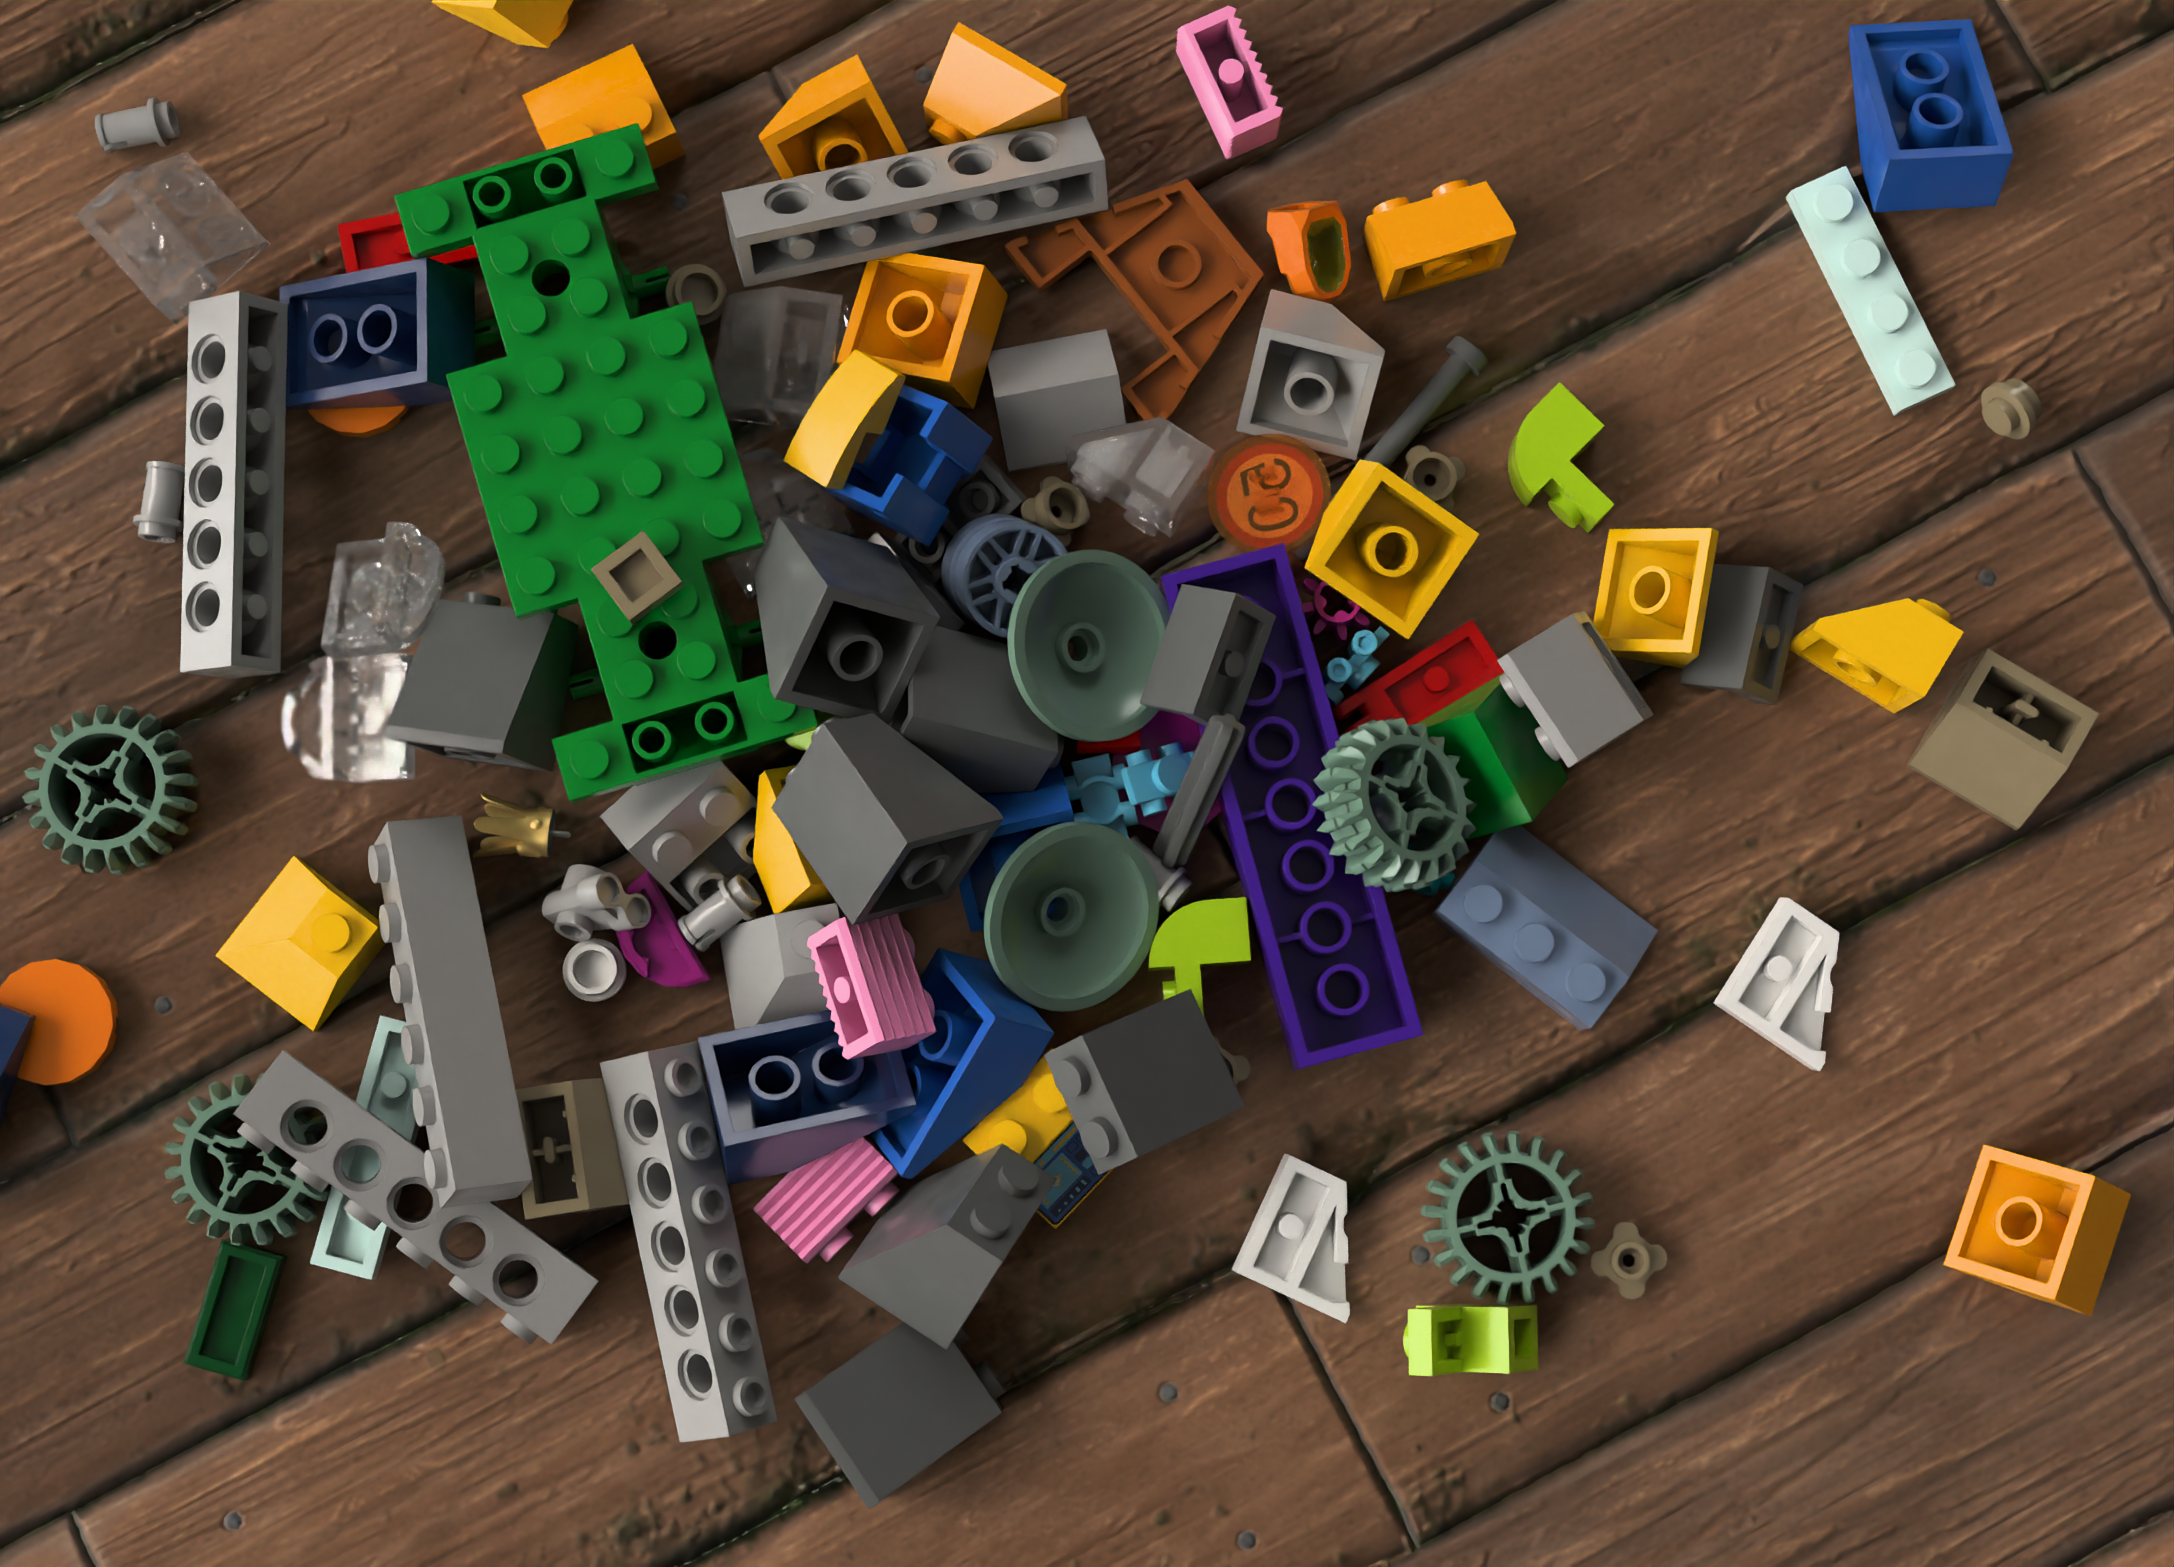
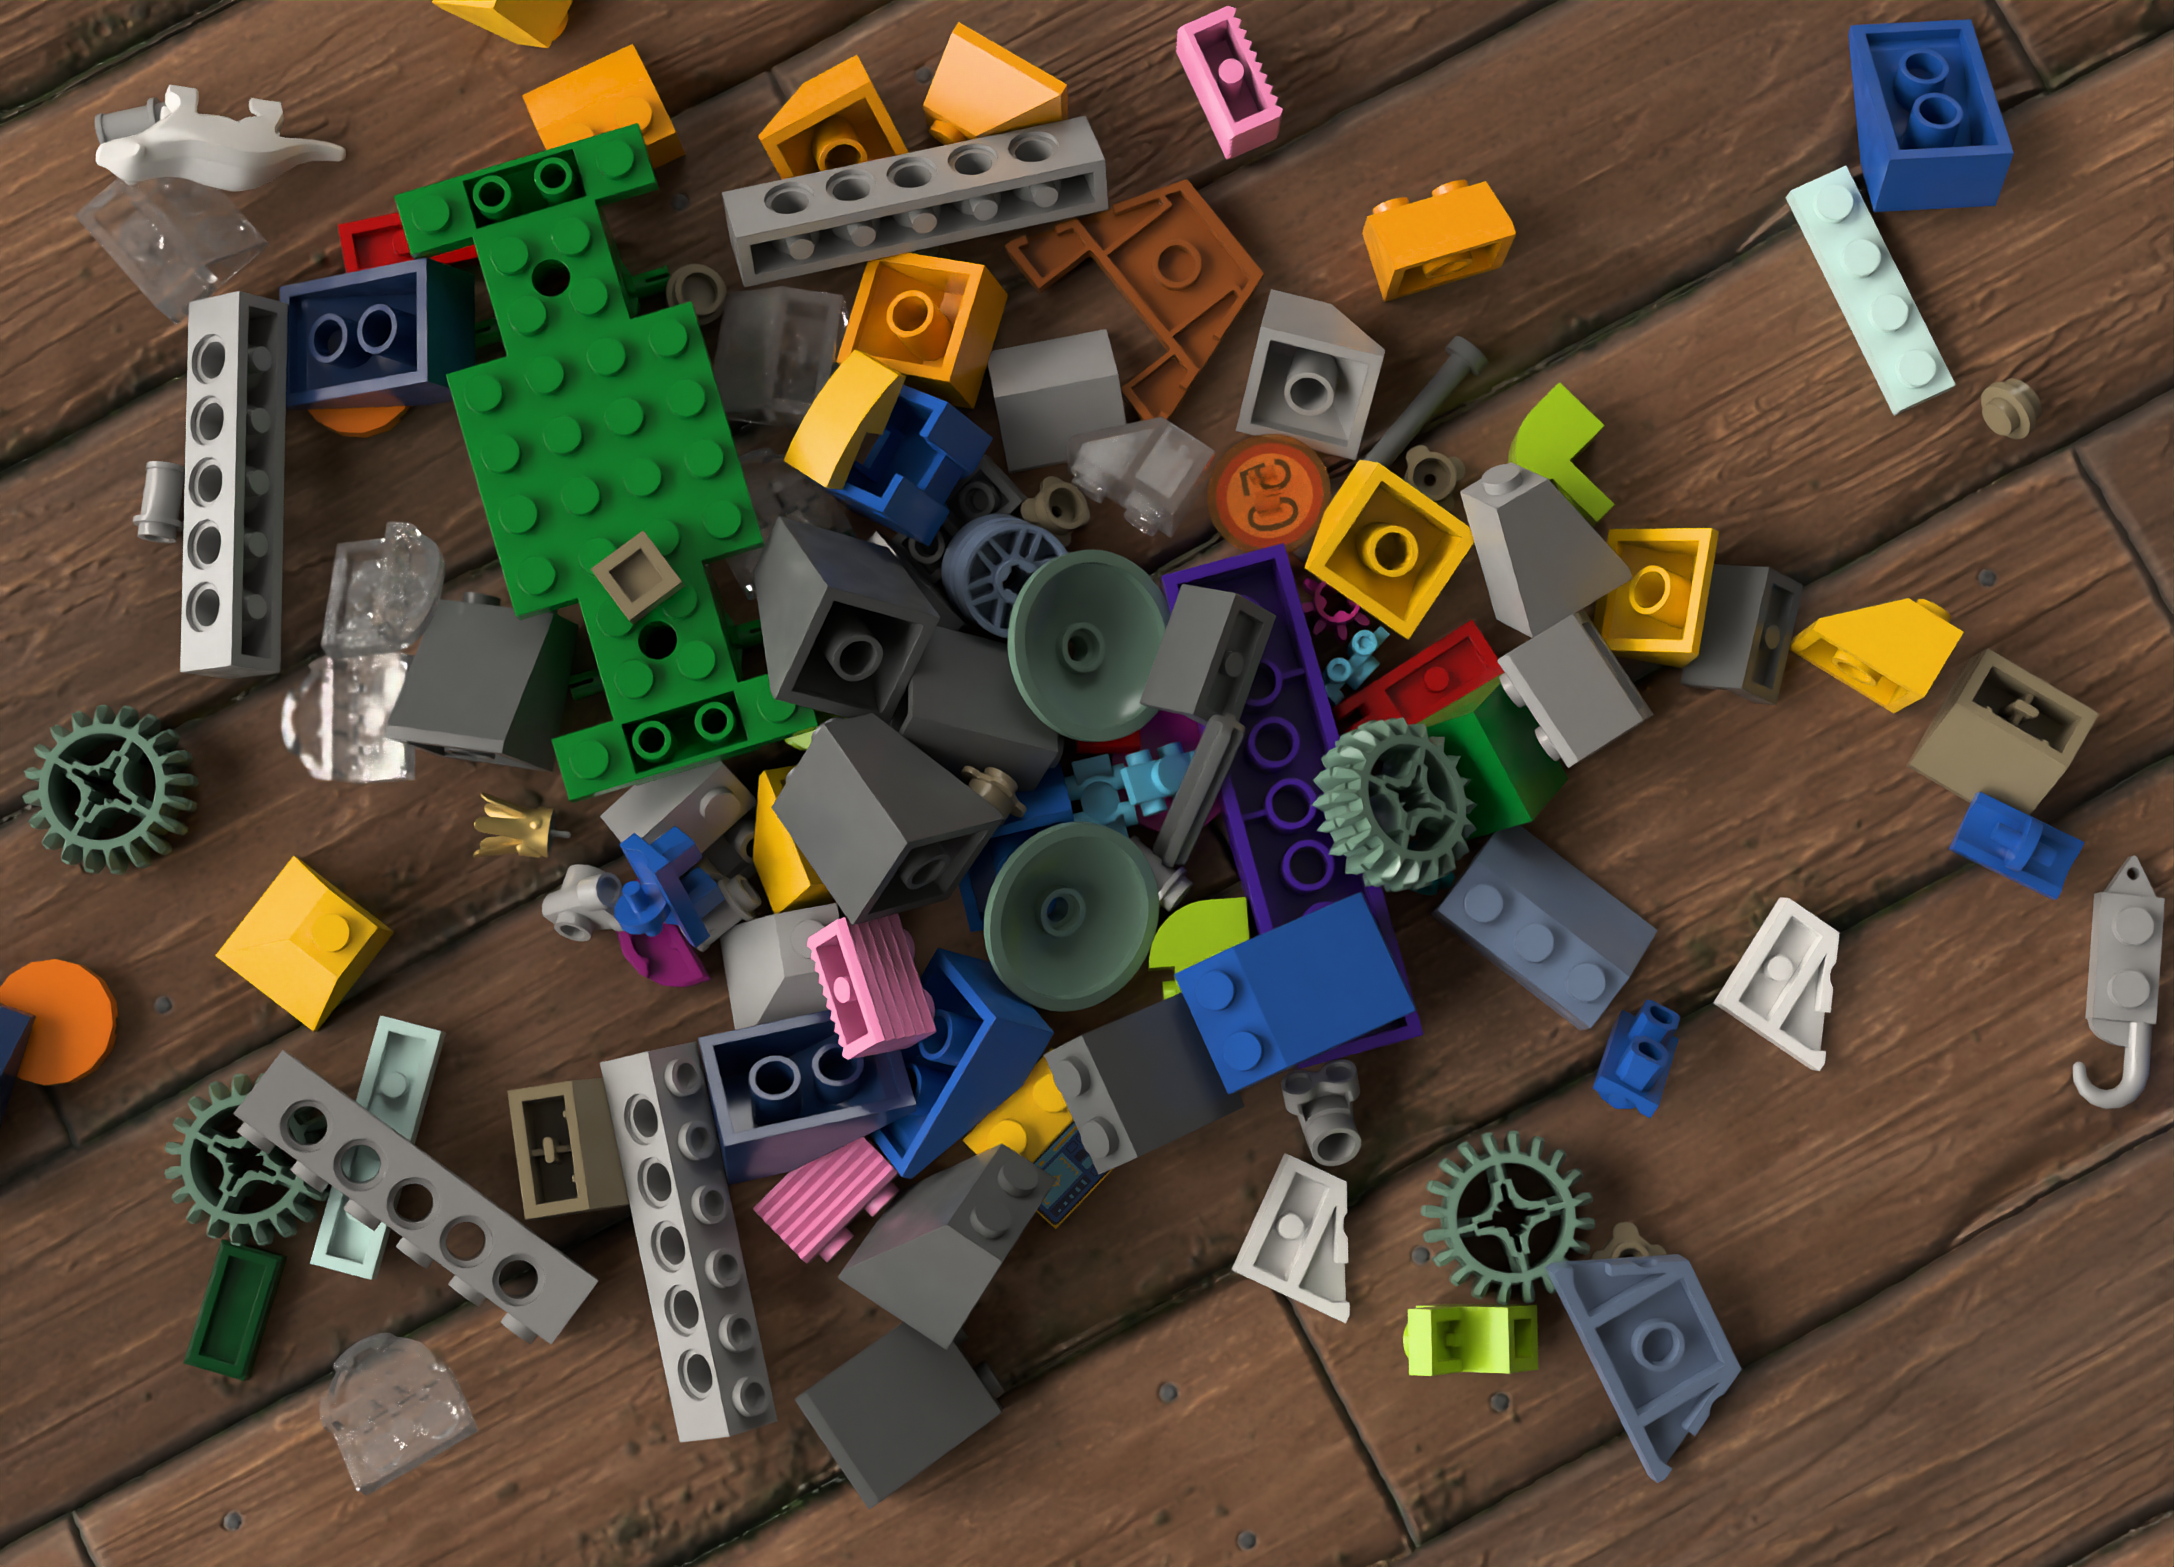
light grey brick [368,815,533,1208] -> none
white plate [563,938,627,1002] -> none
orange rock [1267,201,1351,303] -> none
light orange slope [1943,1145,2131,1316] -> none
none -> white animal [96,85,346,192]
none -> clear slope [319,1333,479,1496]
none -> blue hips [614,826,725,948]
none -> dark tan plate [960,766,1027,825]
none -> blue slope [1174,892,1417,1094]
none -> light grey plate [1281,1059,1361,1166]
none -> light grey slope [1460,462,1632,638]
none -> sand blue wing [1545,1254,1741,1483]
none -> blue hips [1592,999,1680,1118]
none -> blue hips [1948,792,2085,900]
none -> light grey plate [2073,855,2165,1109]

